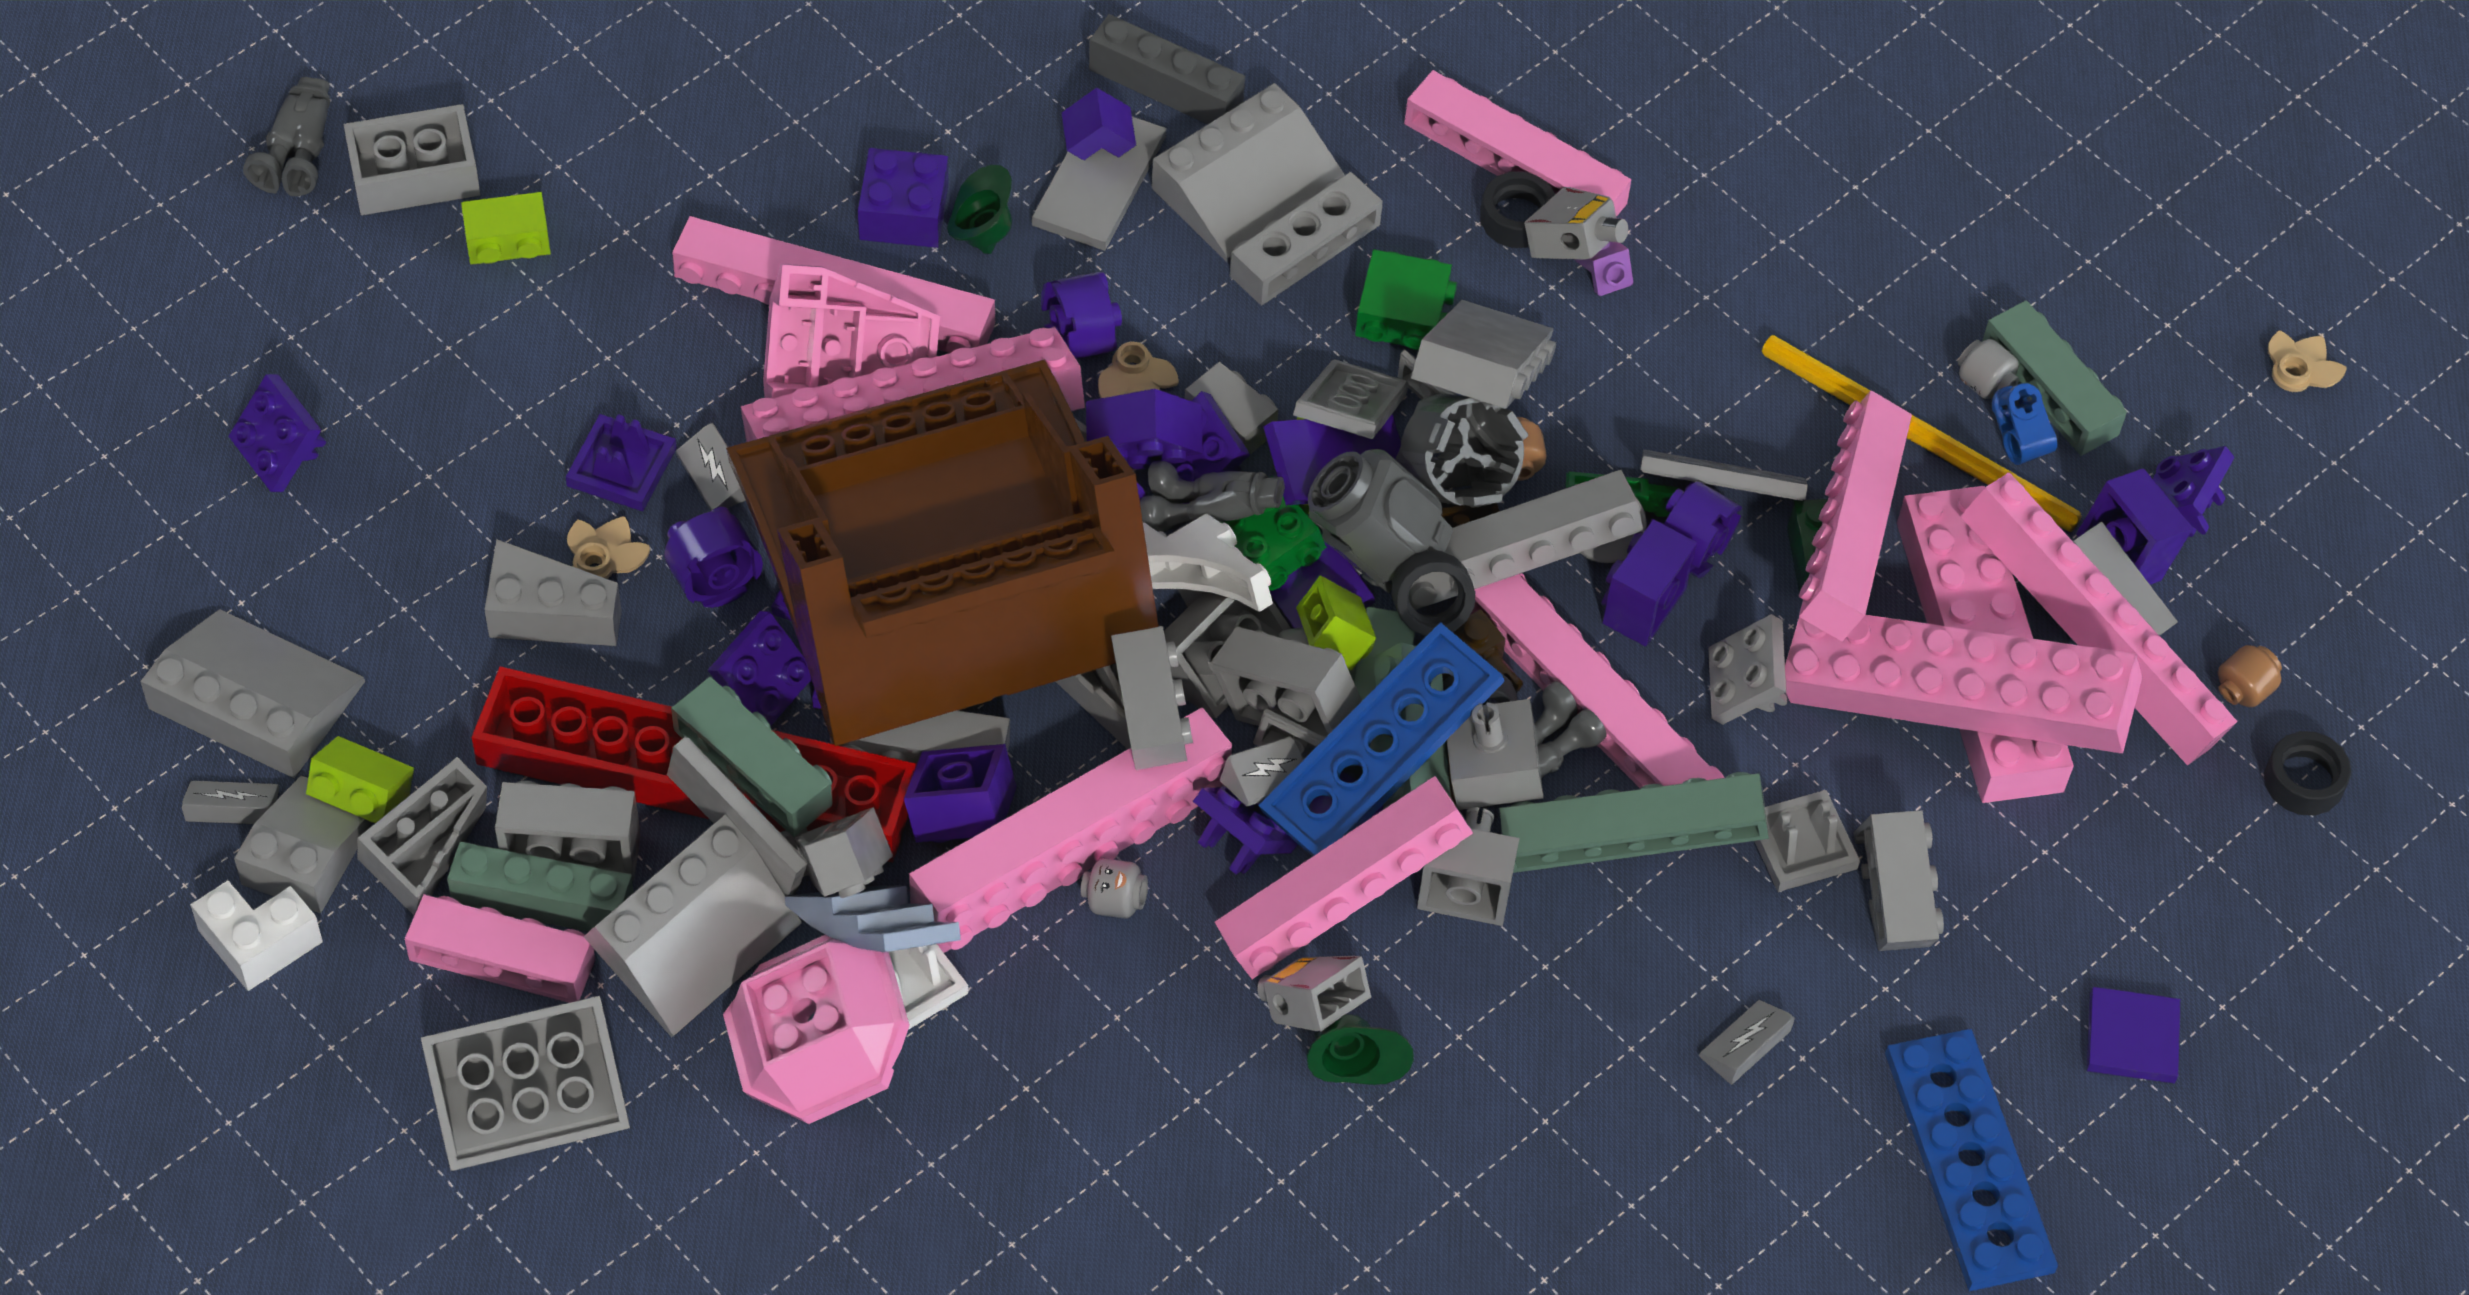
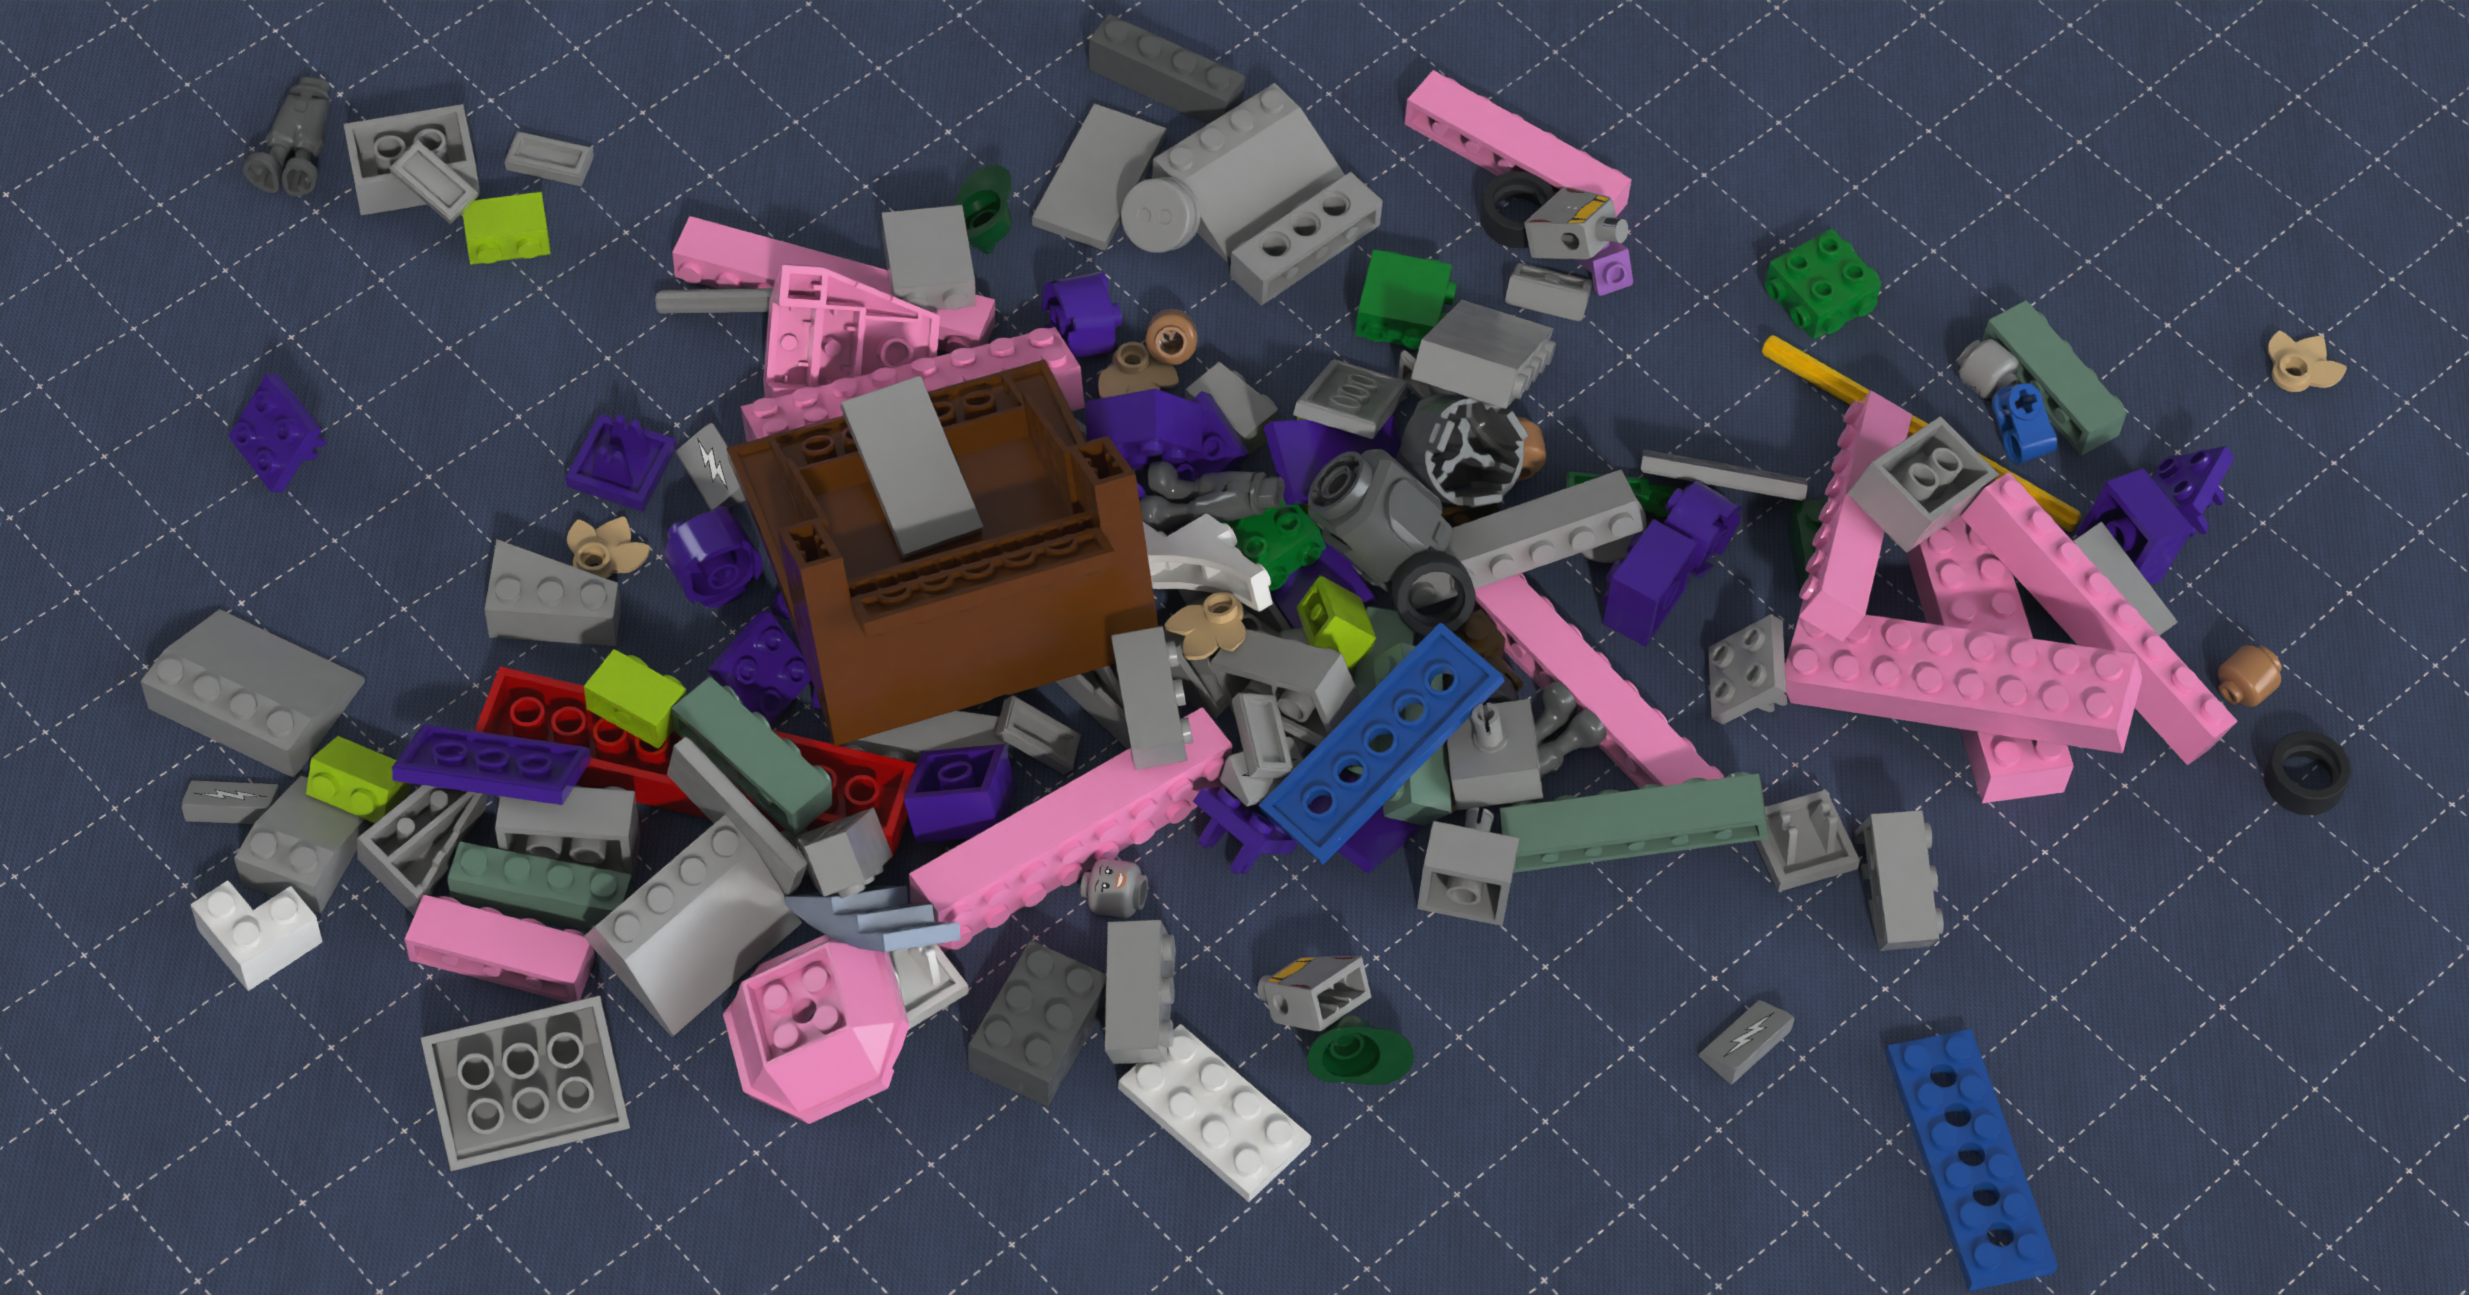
dark purple brick [858,148,949,248] -> none
dark purple piece [1061,88,1136,160] -> none
bright pink brick [1215,776,1473,979] -> none
dark purple tile [2087,987,2180,1083] -> none
none -> light grey tile [390,140,478,225]
none -> dark purple tile [392,724,591,805]
none -> light grey tile [505,131,594,187]
none -> lime brick [584,649,687,749]
none -> light grey axle [655,288,773,313]
none -> light grey tile [840,376,983,559]
none -> light grey brick [882,205,975,311]
none -> dark grey brick [968,940,1107,1107]
none -> light grey tile [995,695,1081,775]
none -> light grey wedge [1105,920,1176,1064]
none -> white plate [1118,1024,1311,1202]
none -> light grey head [1121,177,1201,253]
none -> medium nougat head [1145,309,1198,366]
none -> tan plate [1164,592,1246,660]
none -> light grey tile [1231,693,1294,779]
none -> light grey slope [1505,263,1593,321]
none -> green brick [1764,228,1882,340]
none -> light grey brick [1847,416,1999,553]

